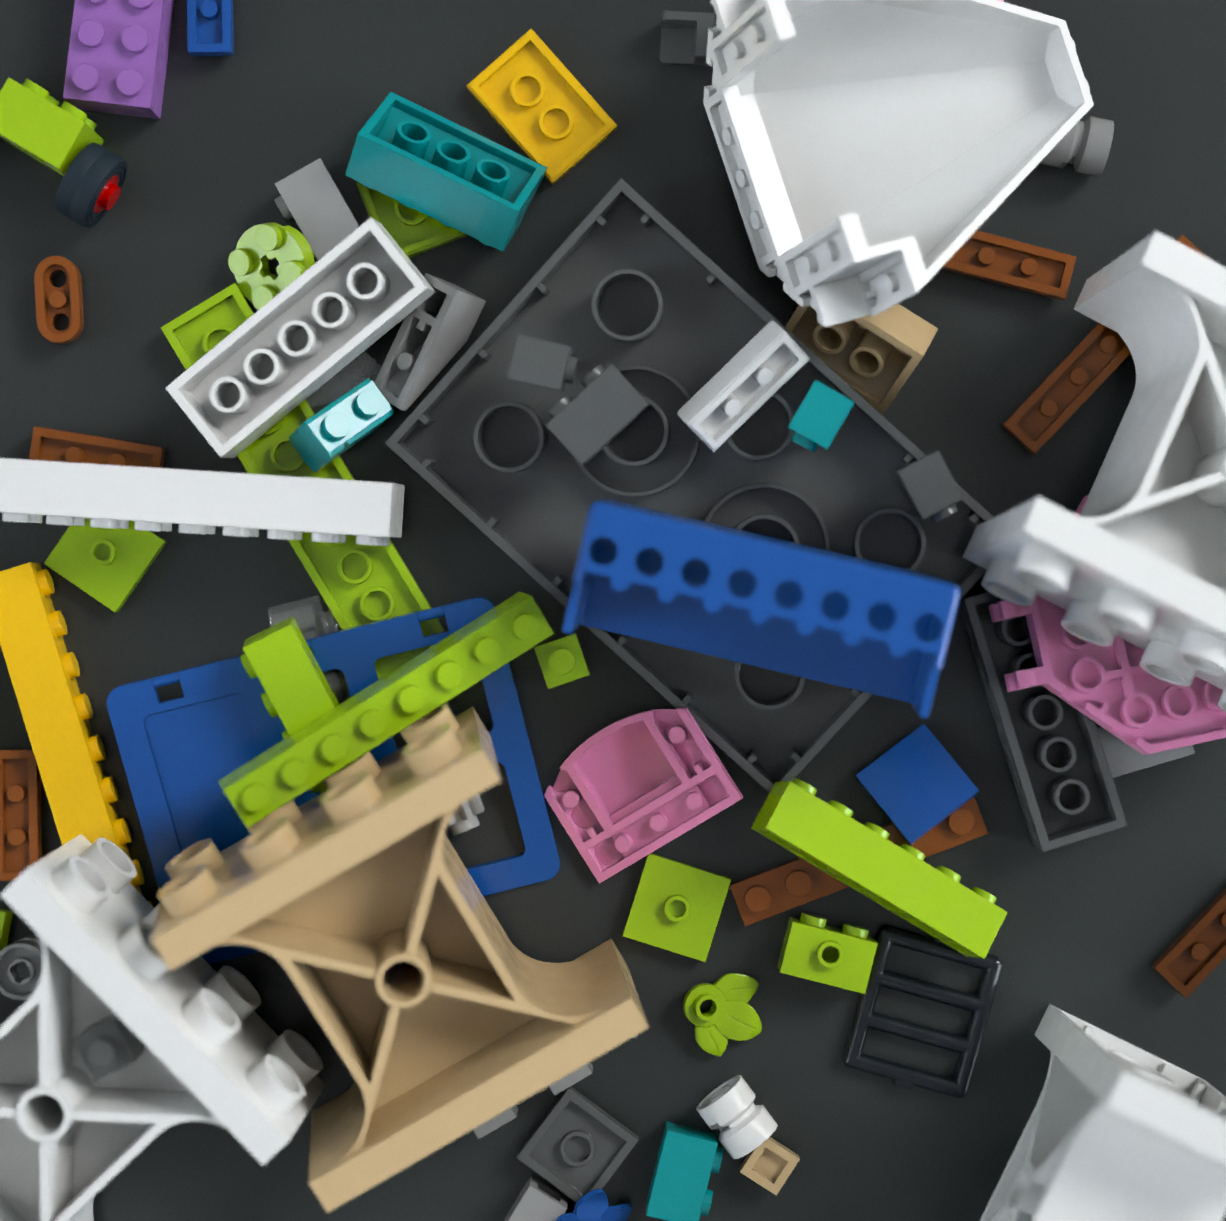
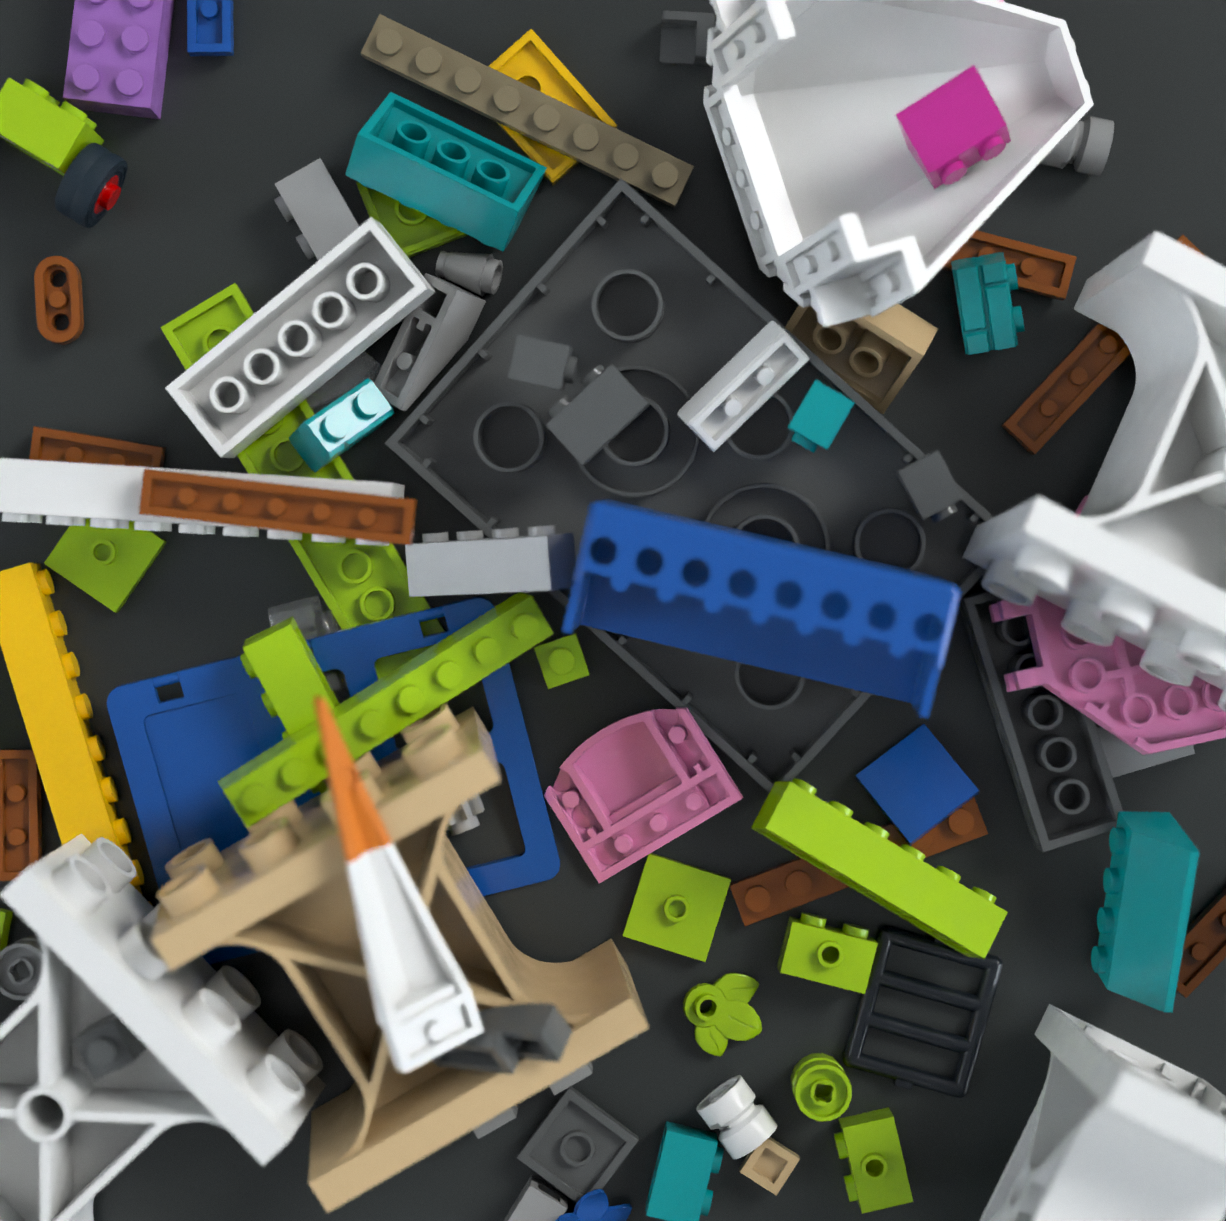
lime plate [228,222,315,310] -> none
none -> dark orange plate [139,468,417,545]
none -> white plate [314,696,484,1073]
none -> dark tan plate [361,14,694,208]
none -> light grey brick [405,525,576,597]
none -> dark grey slope [432,1003,573,1074]
none -> light grey cone [435,251,503,296]
none -> lime wheel [791,1053,852,1121]
none -> lime brick [834,1107,913,1214]
none -> dark pink slope [895,65,1011,189]
none -> teal brick [951,252,1025,355]
none -> teal slope [1091,811,1199,1012]

